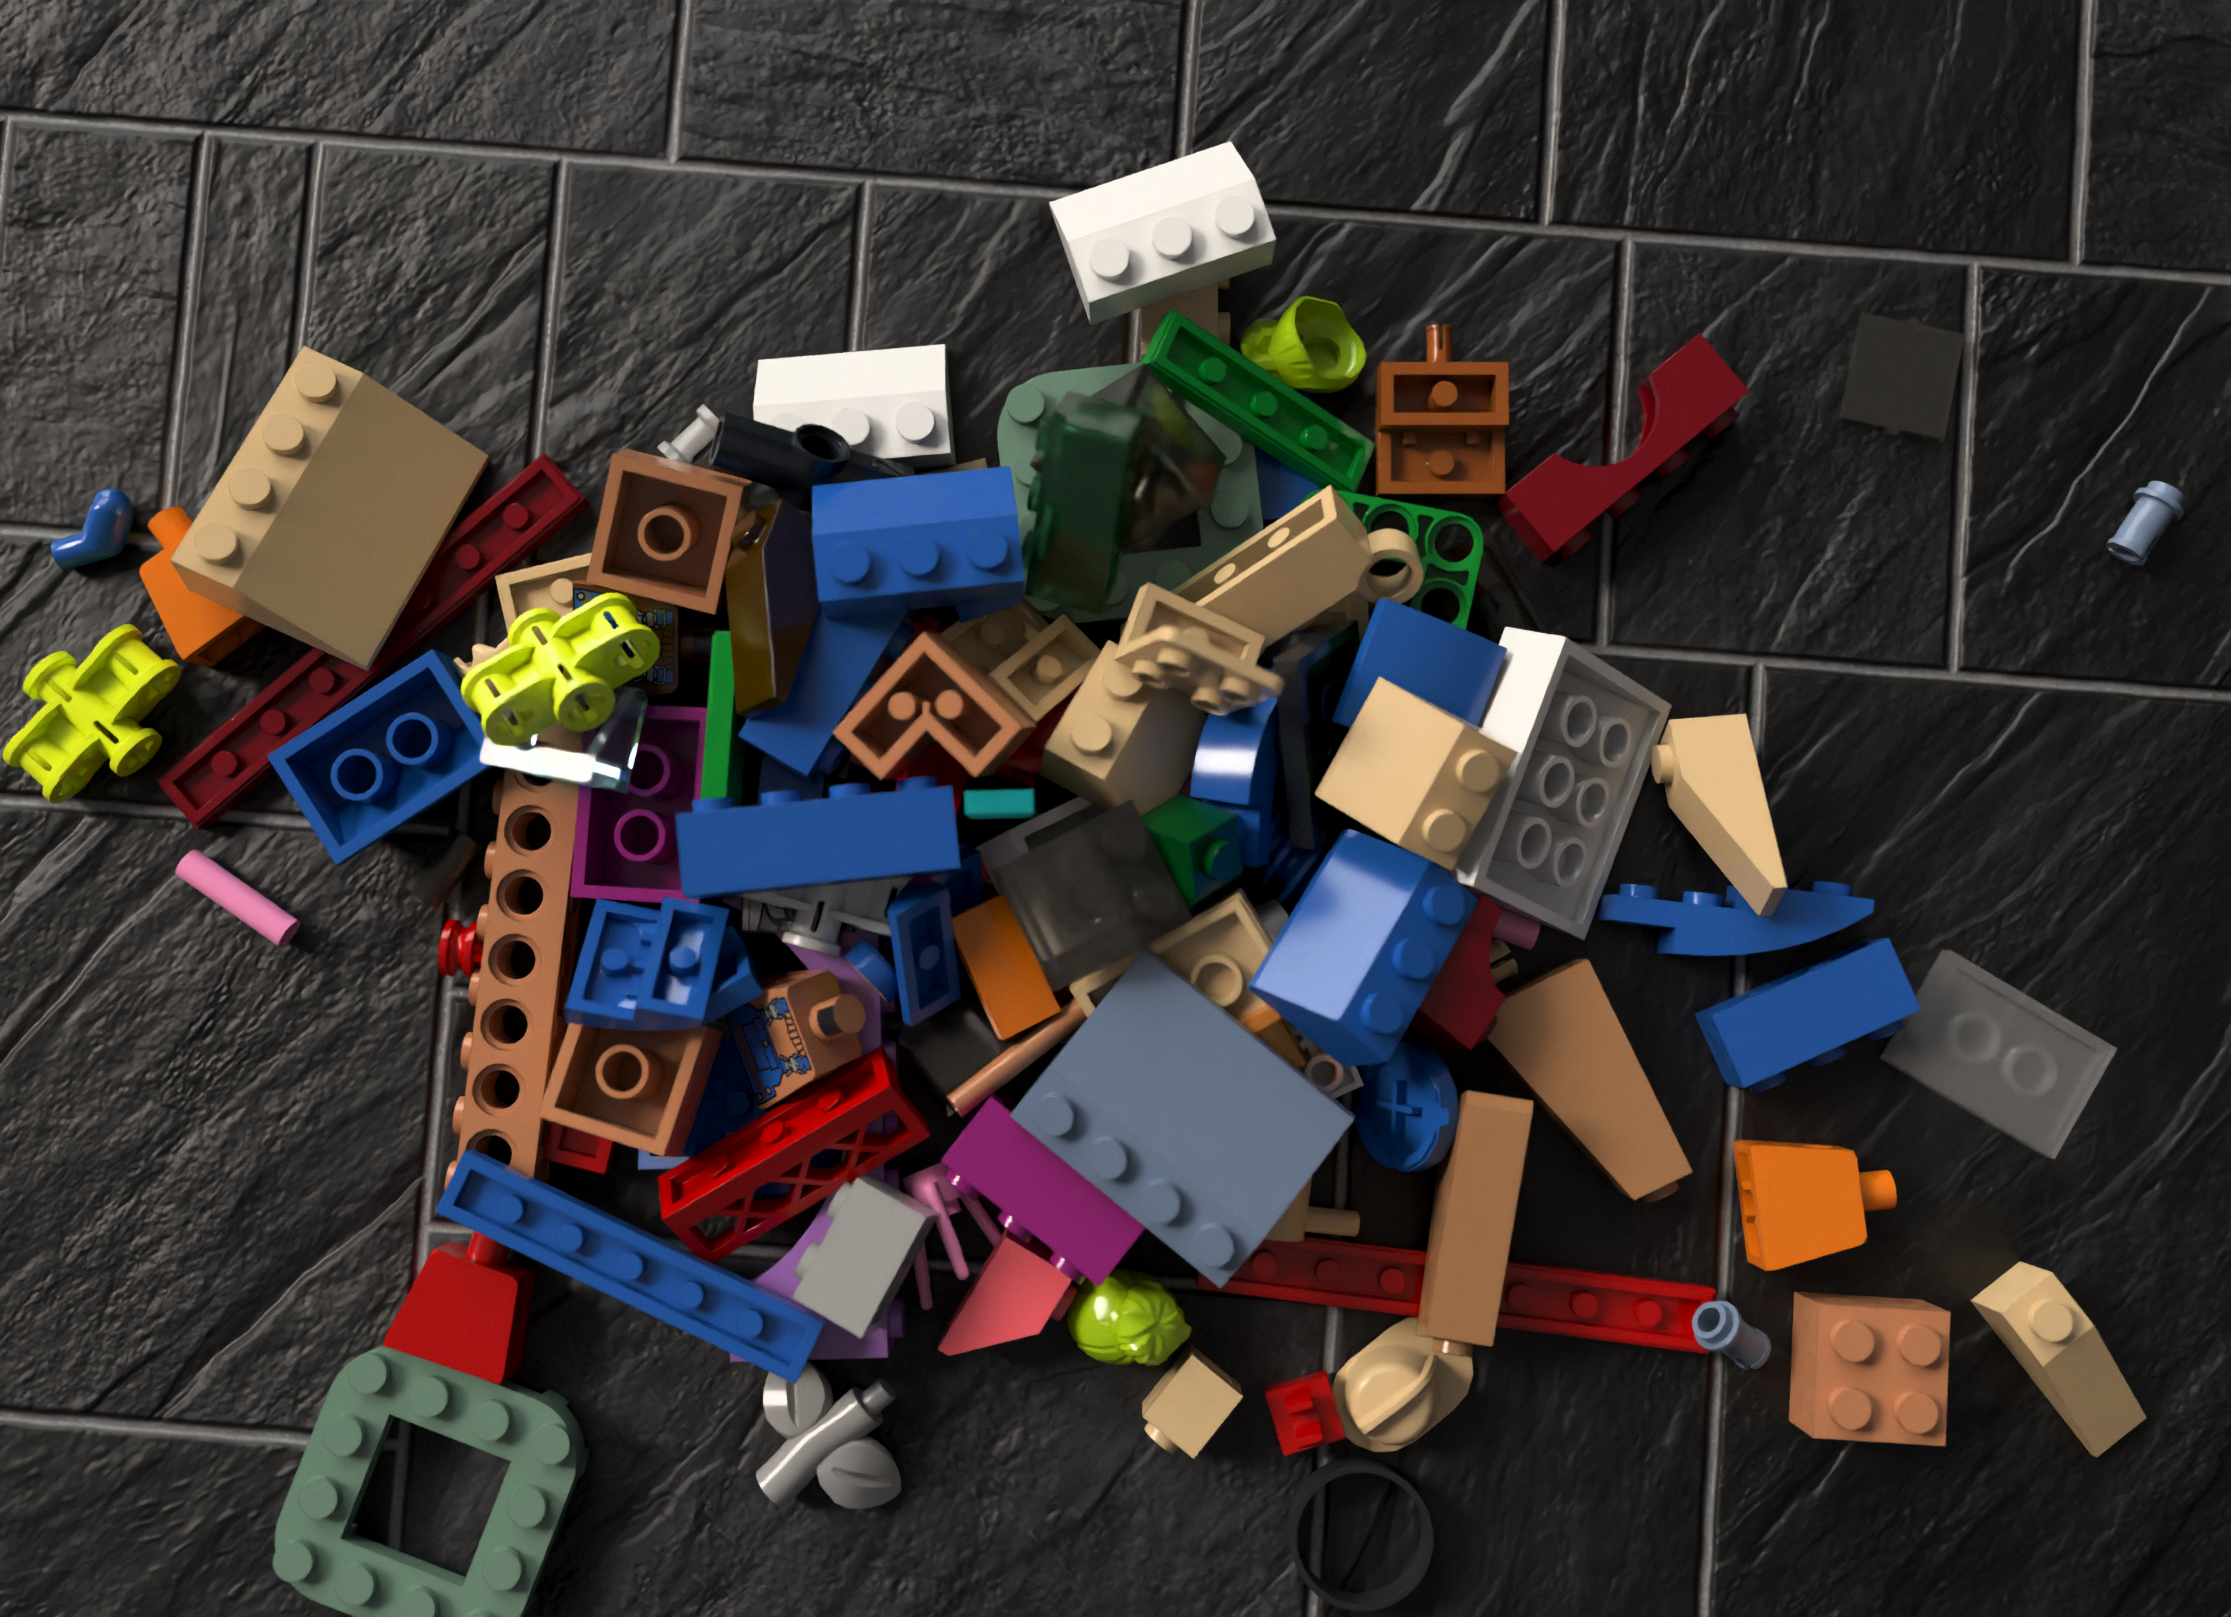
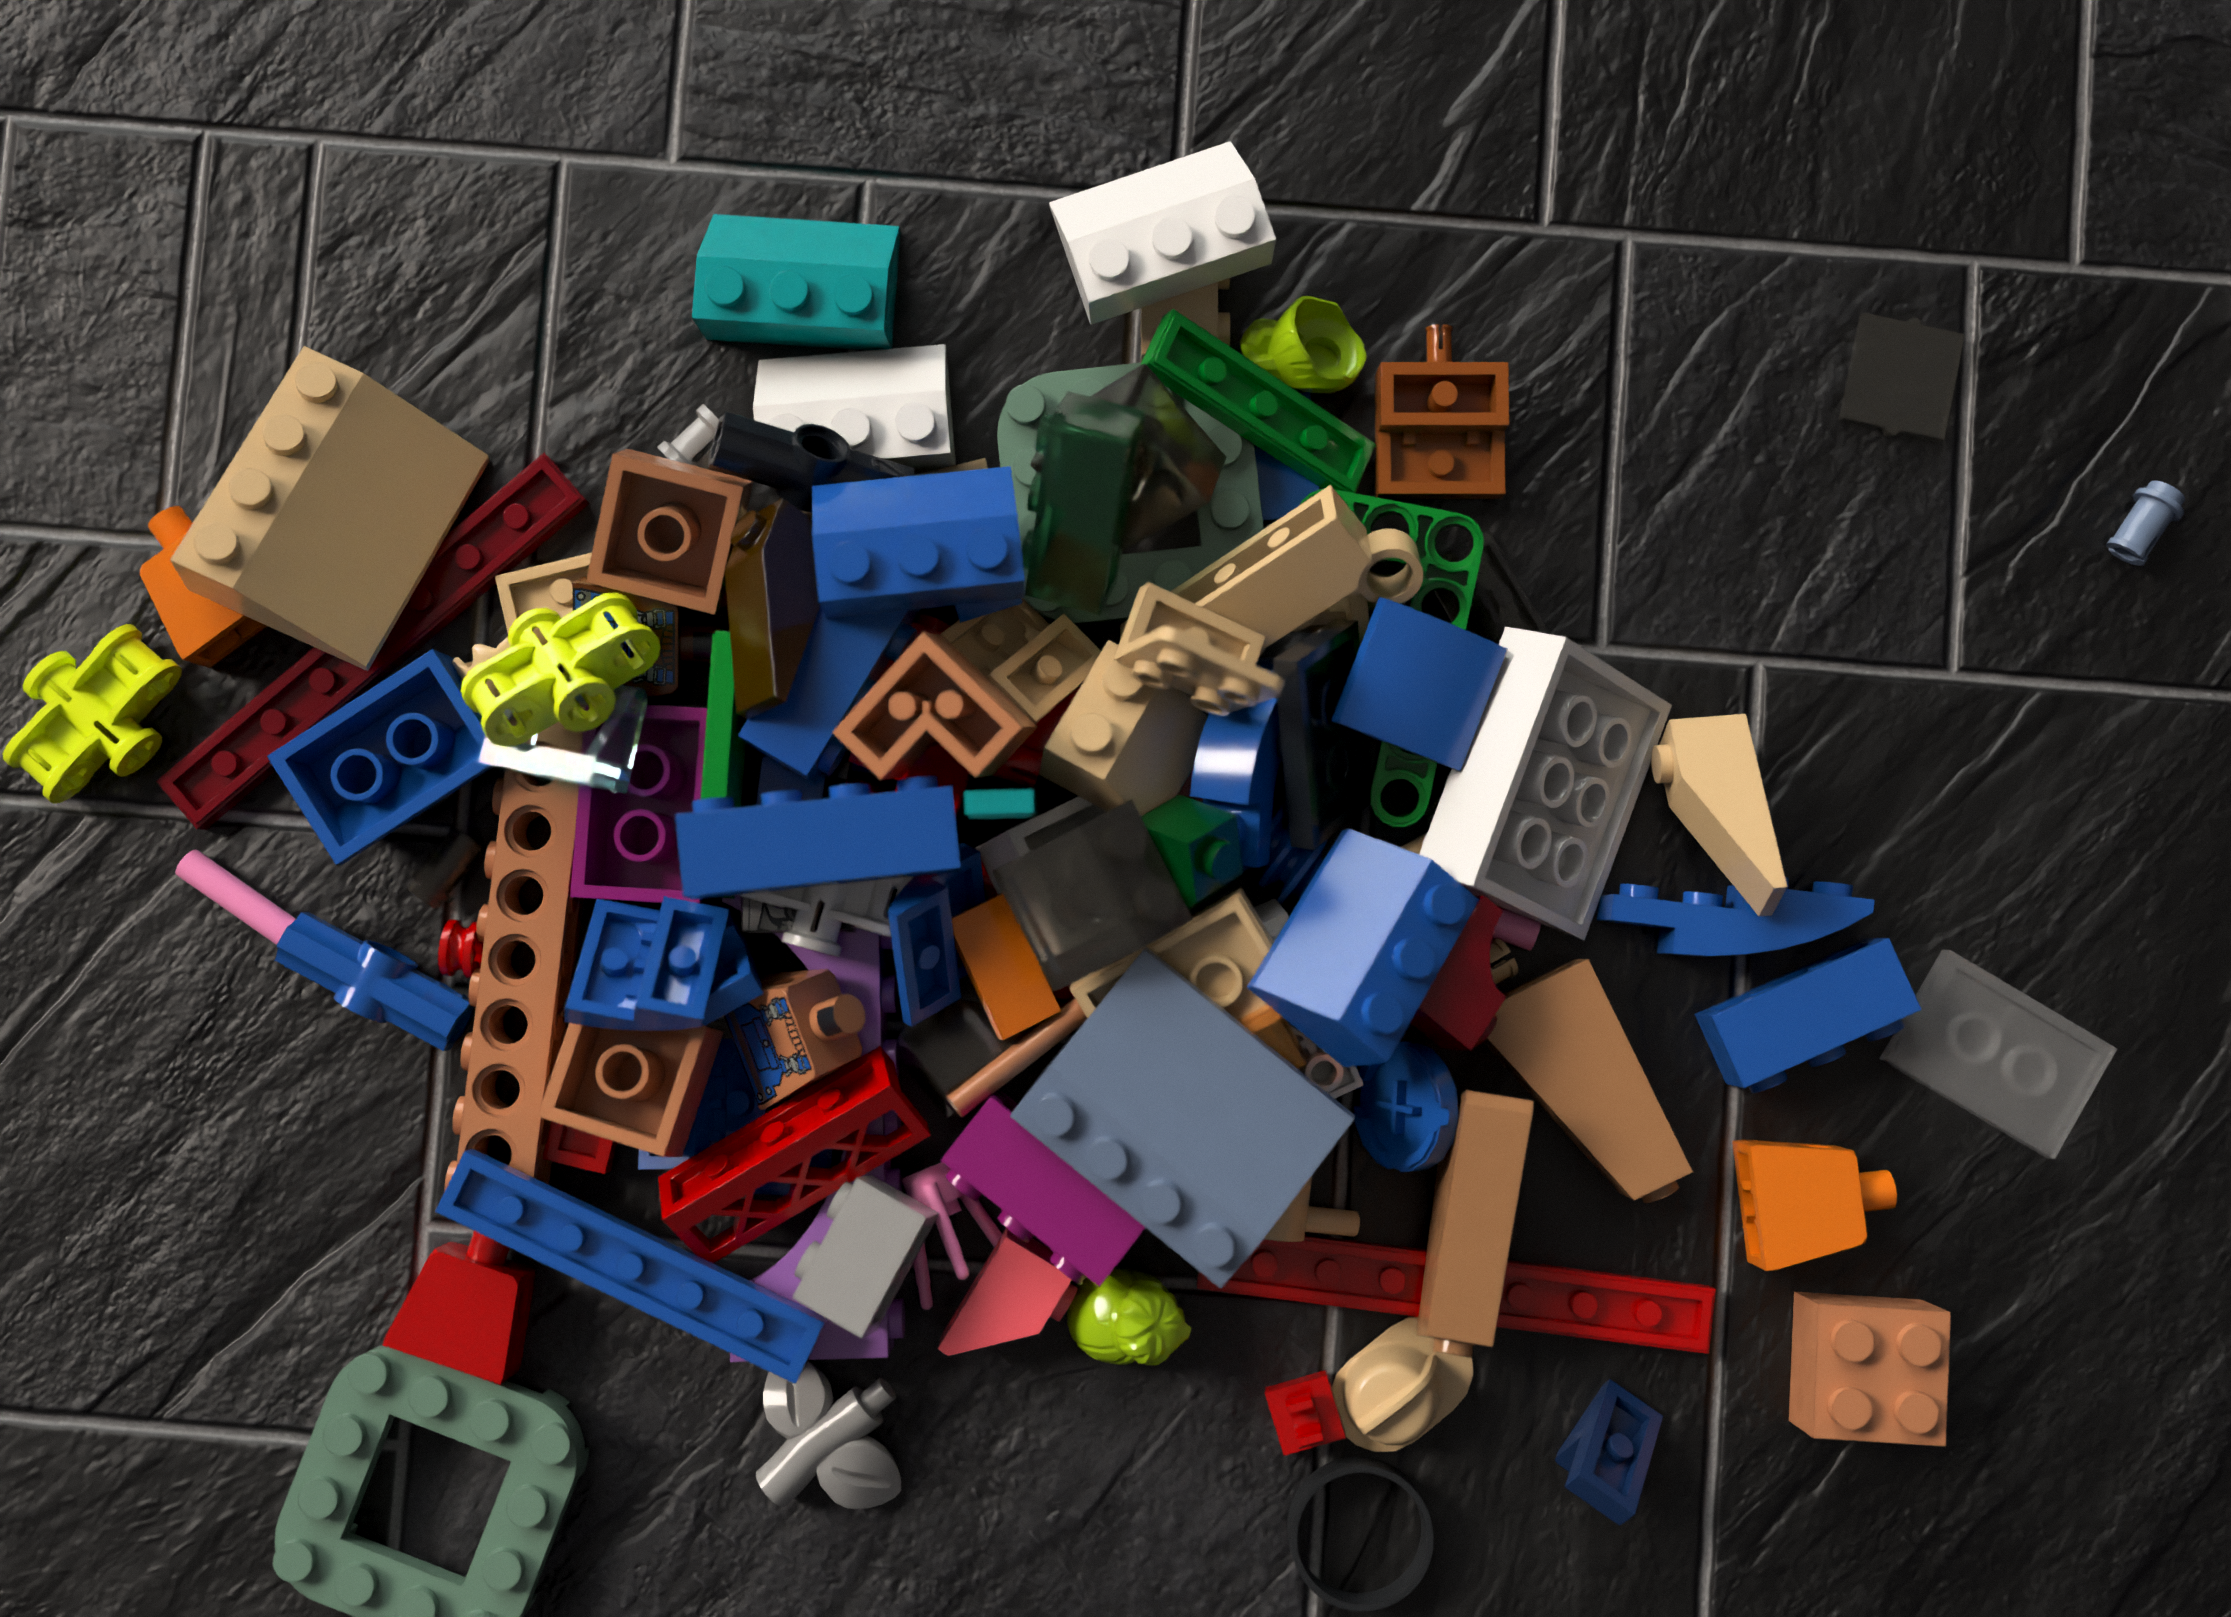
blue arm [51,489,134,571] -> none
blue tile [844,940,899,1003] -> none
tan brick [1142,1343,1243,1459] -> none
tan slope [1315,676,1518,871] -> none
dark red arch [1494,333,1749,563] -> none
sand blue pin [1692,1301,1771,1370] -> none
tan slope [1970,1261,2147,1457] -> none
none -> blue piece [275,912,474,1051]
none -> teal slope [692,214,901,350]
none -> dark blue slope [1555,1379,1663,1526]

